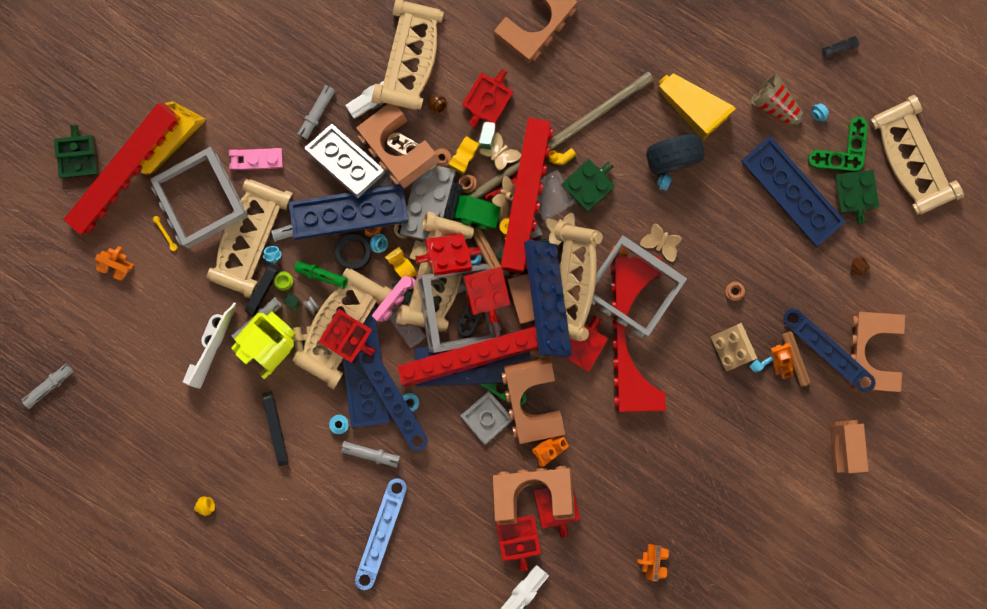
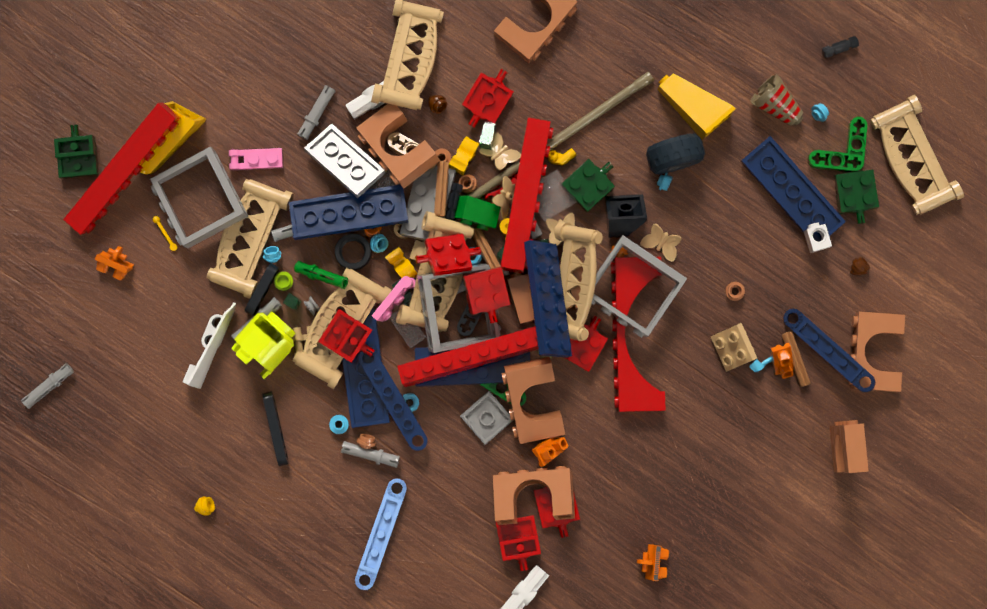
none -> nougat plate [357,434,376,449]
none -> medium nougat axle [434,161,449,217]
none -> black slope [605,194,647,238]
none -> white brick [804,222,832,253]

